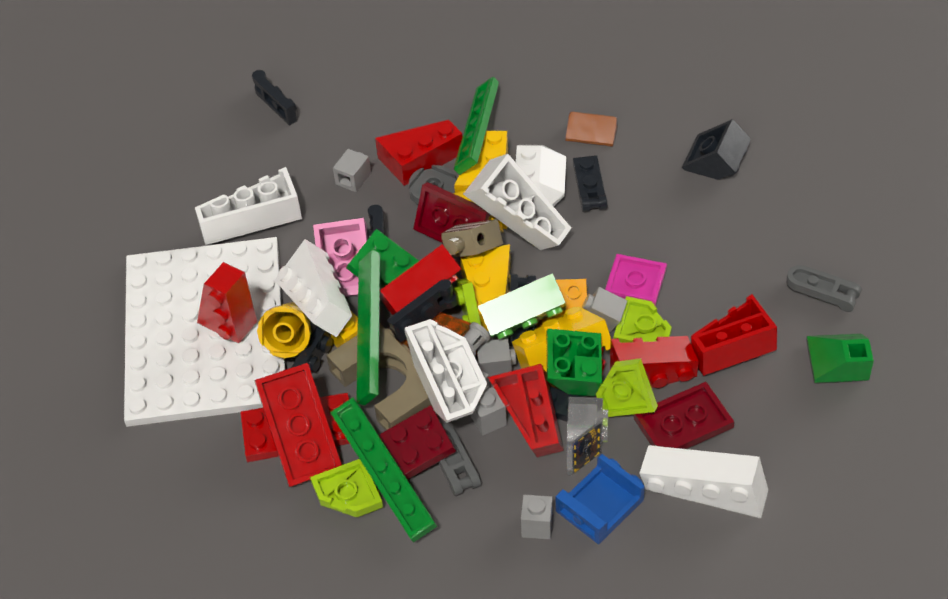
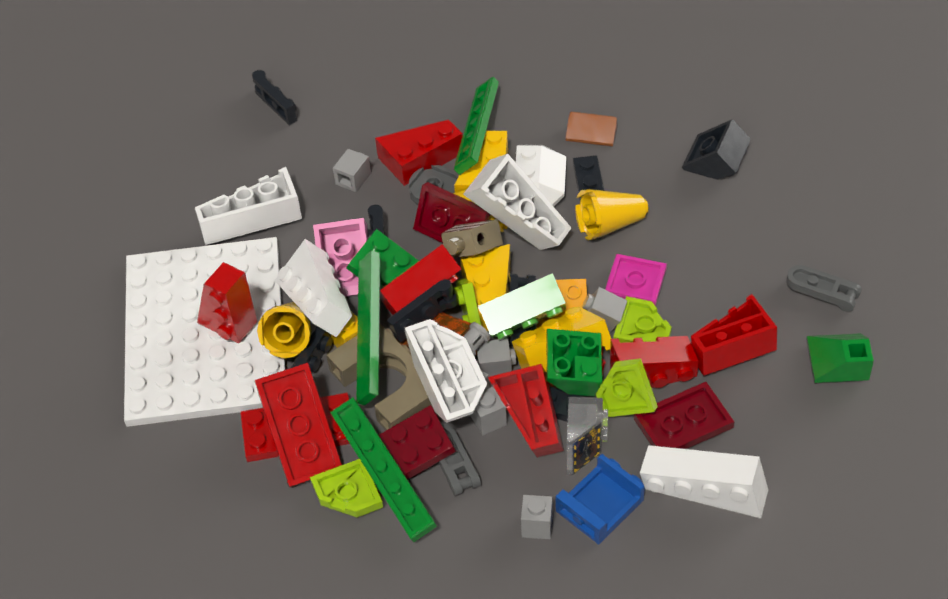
none -> yellow cone [575,189,648,240]

